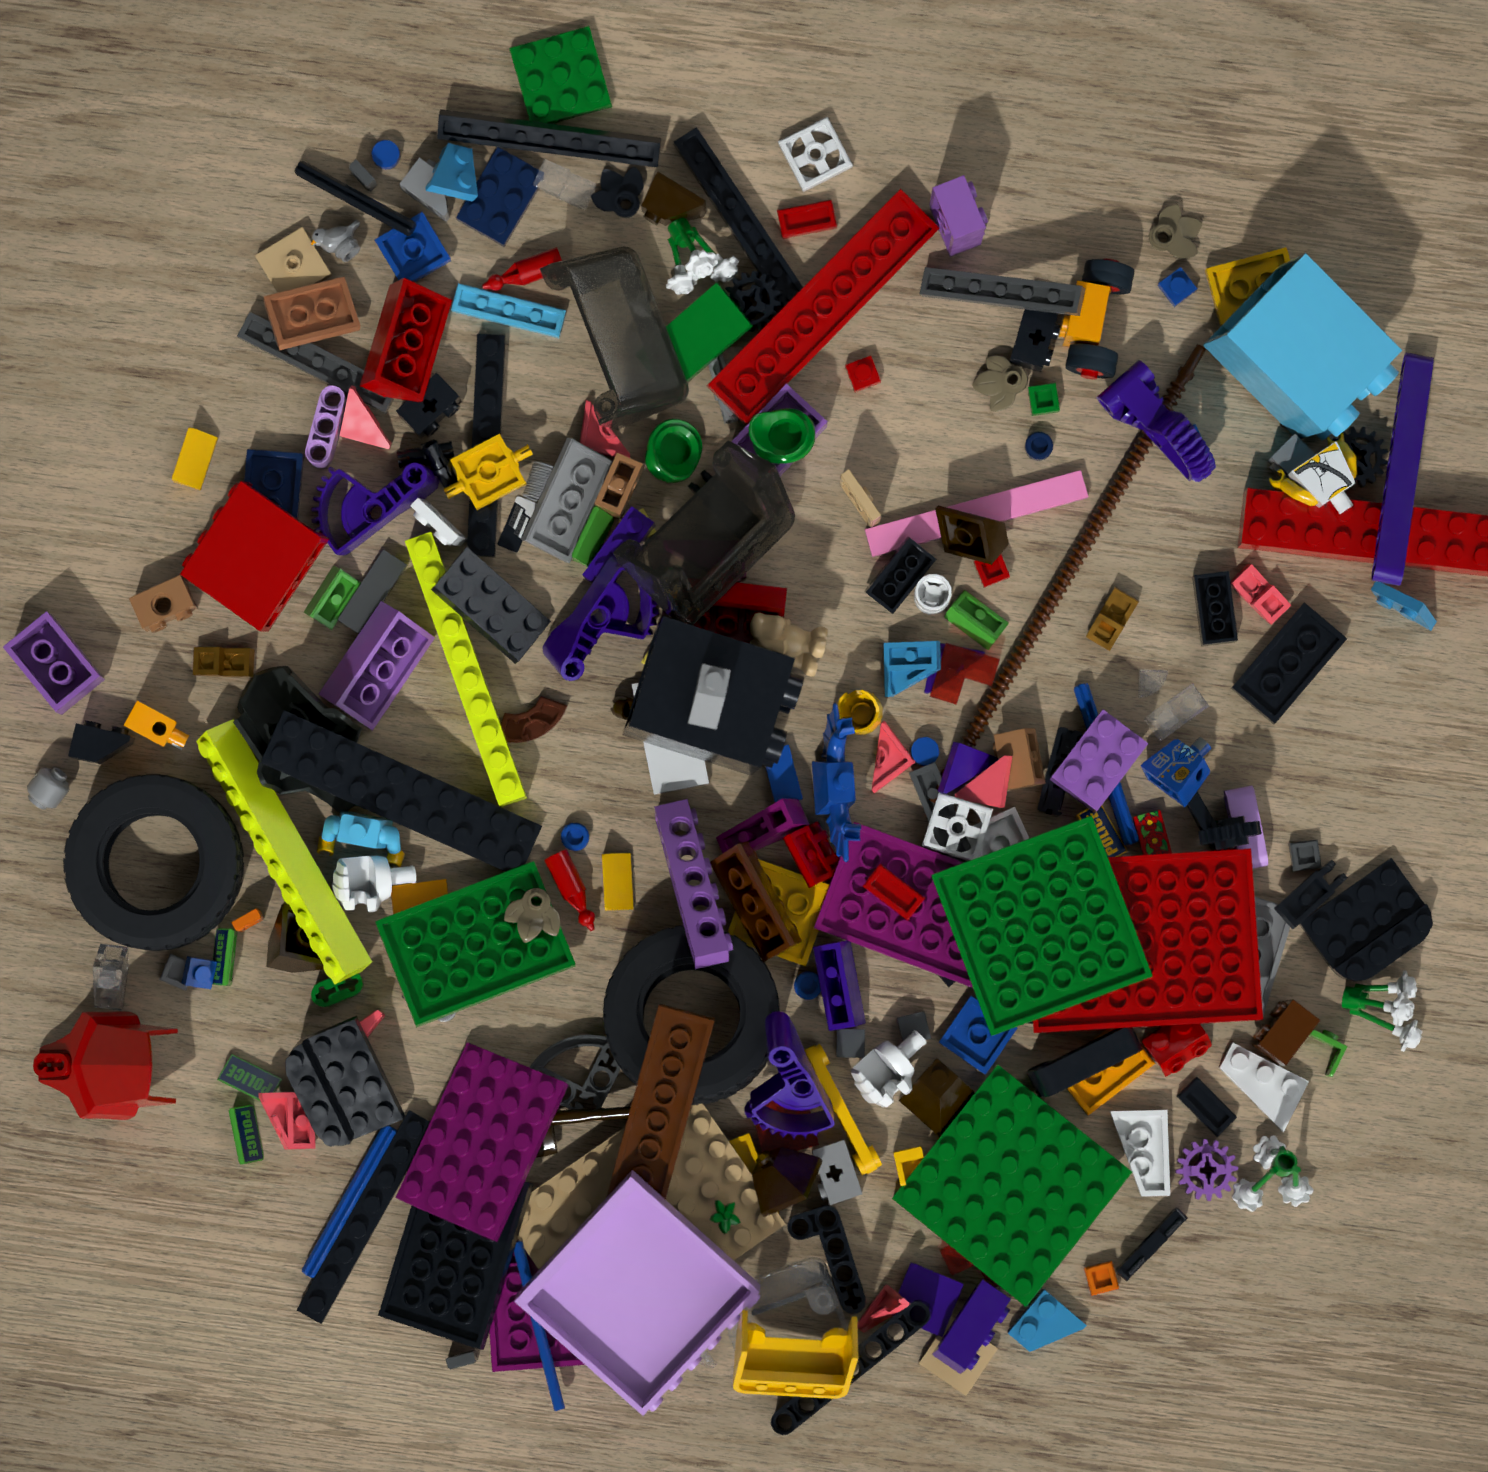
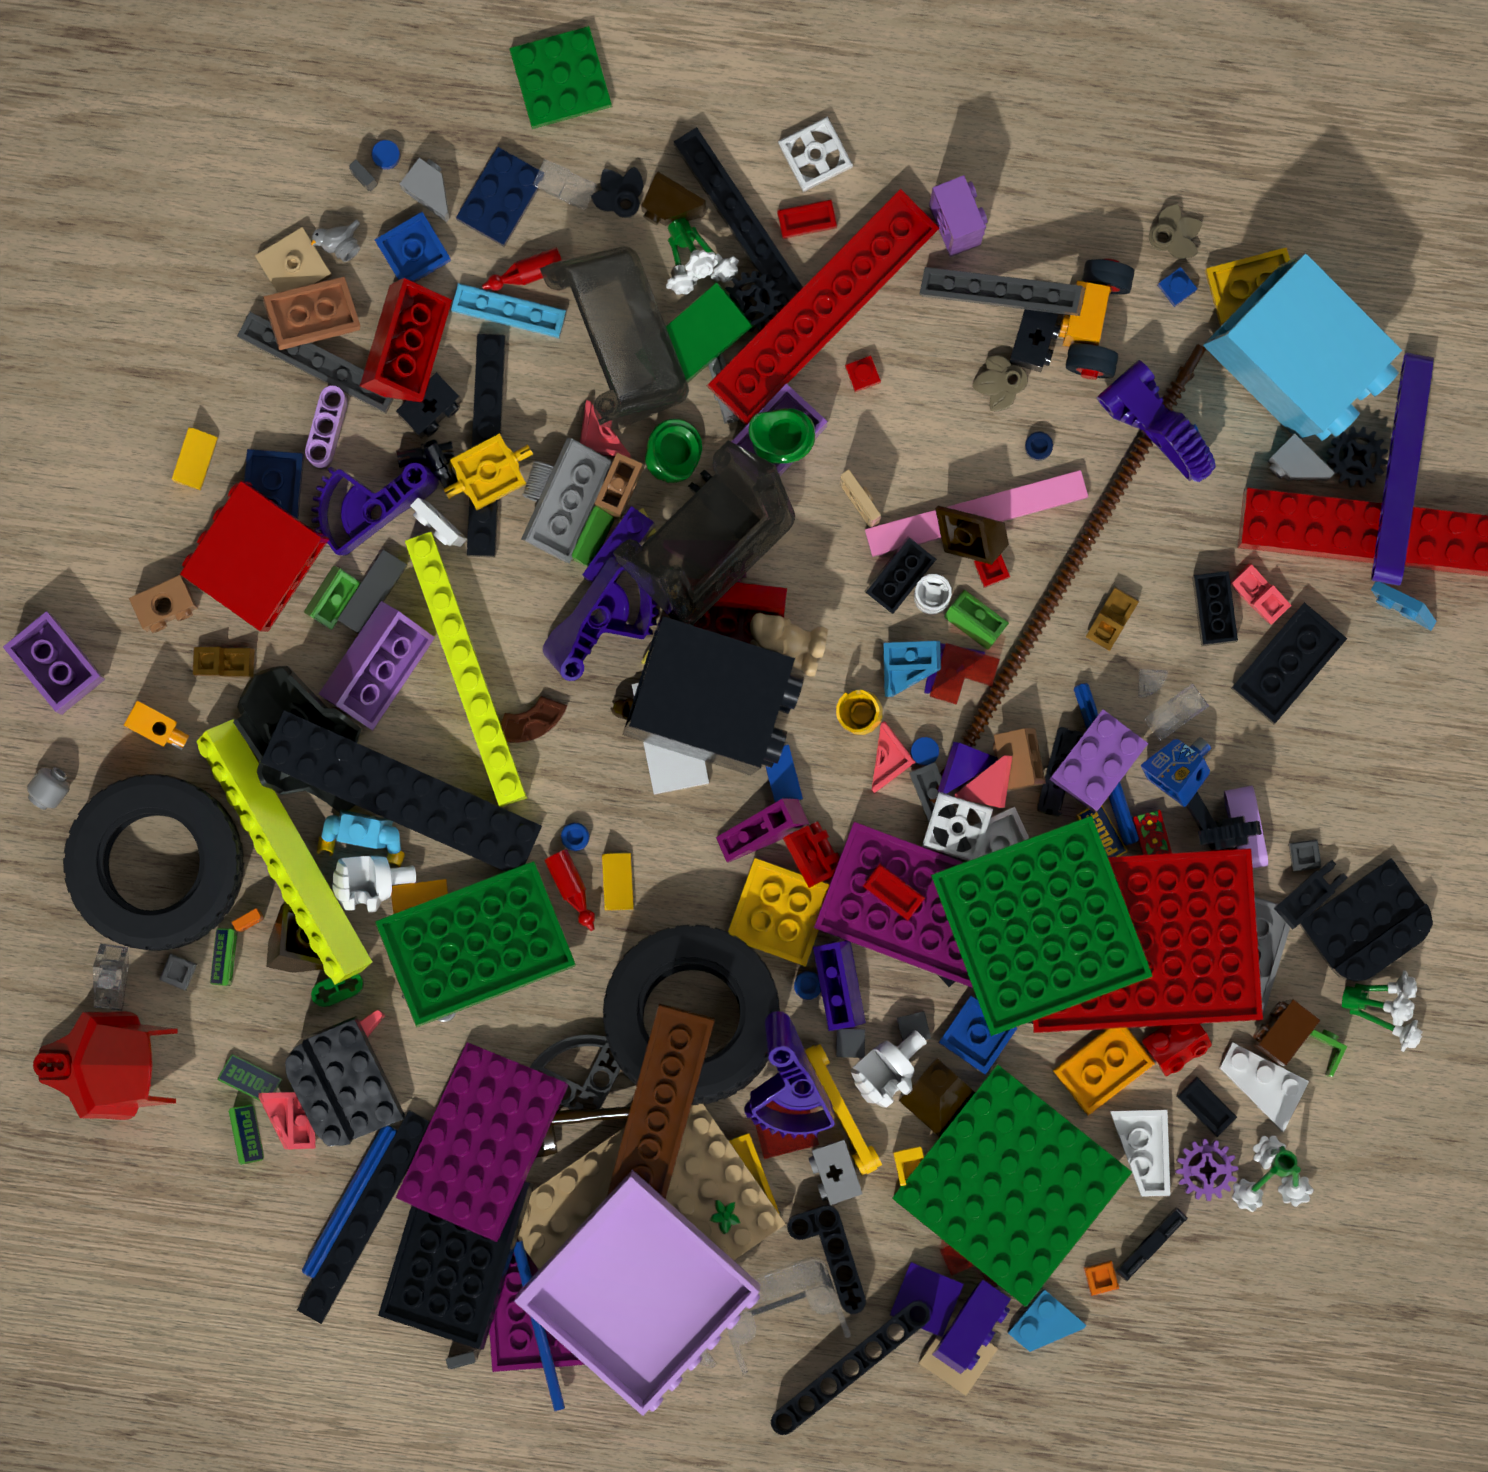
black slope [68,720,135,765] -> none
blue plate [181,956,217,989] -> none
black axle [294,161,416,236] -> none
coral tile [340,385,392,449] -> none
dark azure wing [425,143,478,202] -> none
black plate [431,547,551,664] -> none
black plate [437,109,661,168] -> none
sticker [498,496,537,553] -> none
dark tan plate [504,888,560,943] -> none
medium lavender brick [654,799,733,969] -> none
light grey slope [688,664,731,730] -> none
reddish brown slope [710,841,802,962] -> none
yellow windscreen [733,1310,858,1399] -> none
dark brown slope [752,1147,823,1217] -> none
blue torso [812,703,861,862] -> none
coral tile [858,1285,910,1333] -> none
black beam [1026,1028,1143,1097] -> none
green plate [1028,383,1060,416] -> none
torso [1269,433,1357,514] -> none

